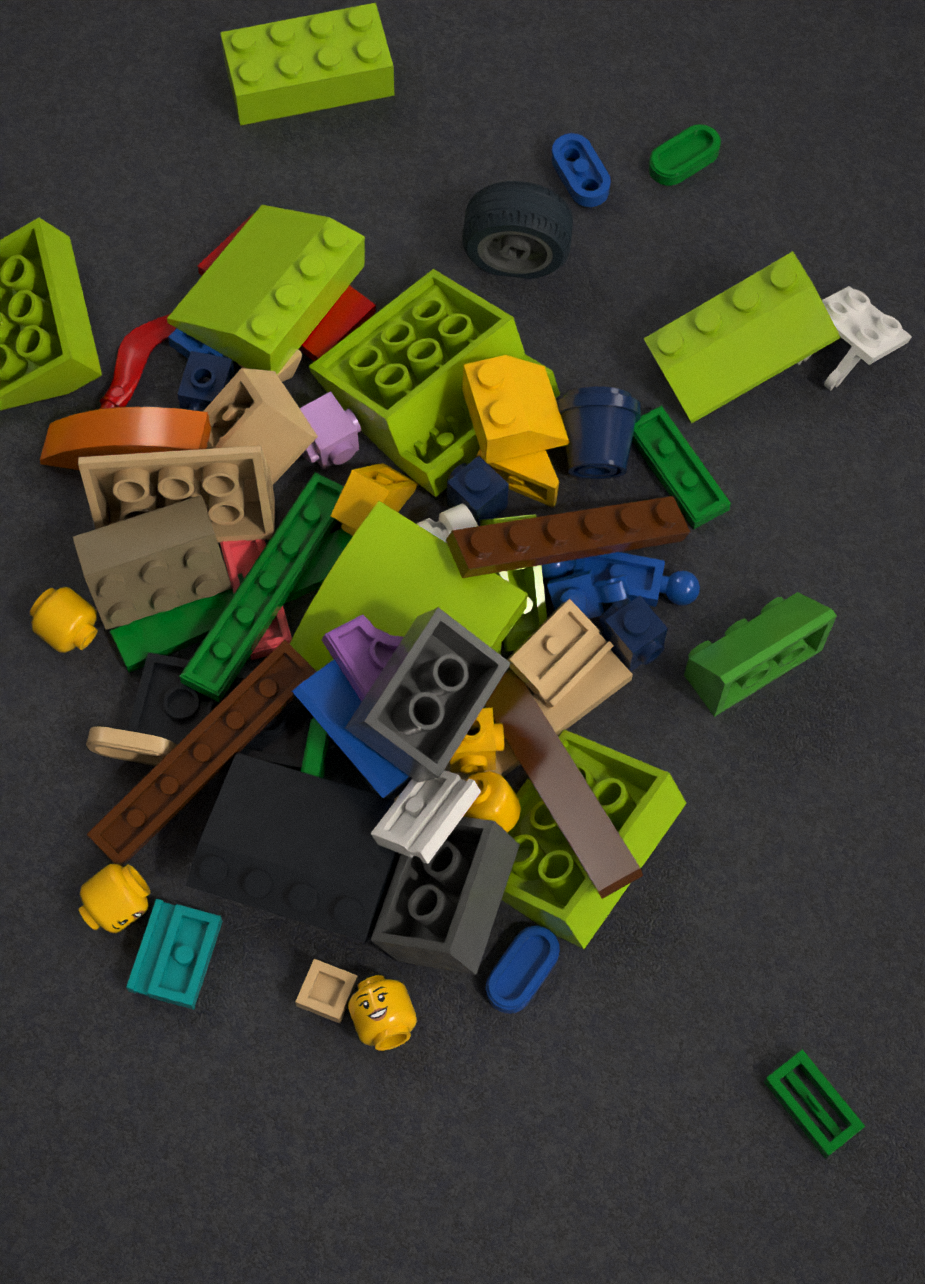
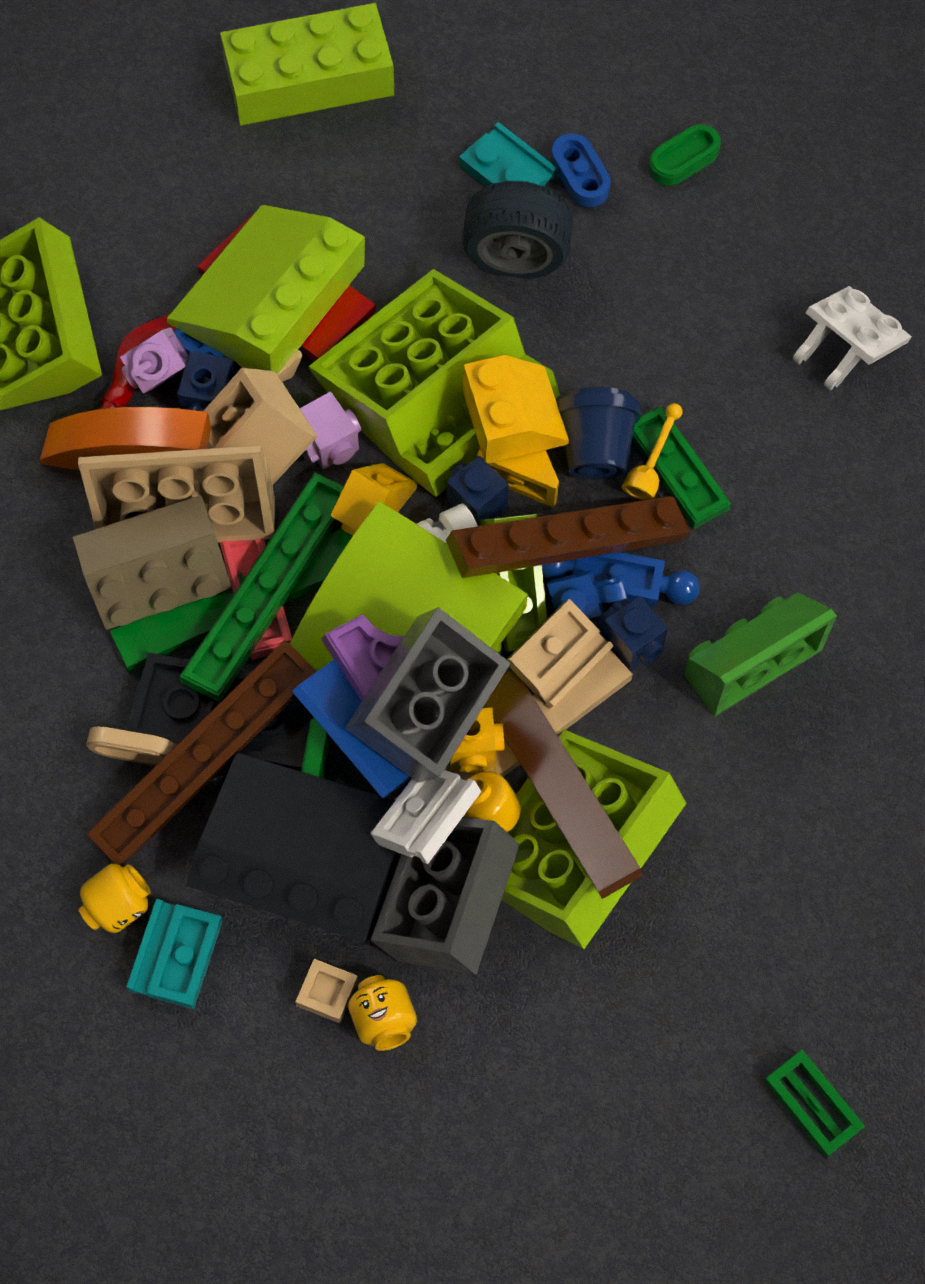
yellow head [30,587,98,653] -> none
blue tile [486,926,560,1014] -> none
lime slope [643,251,840,423] -> none
none -> lavender brick [120,327,189,394]
none -> teal plate [459,122,557,187]
none -> yellow hinge [622,403,683,501]

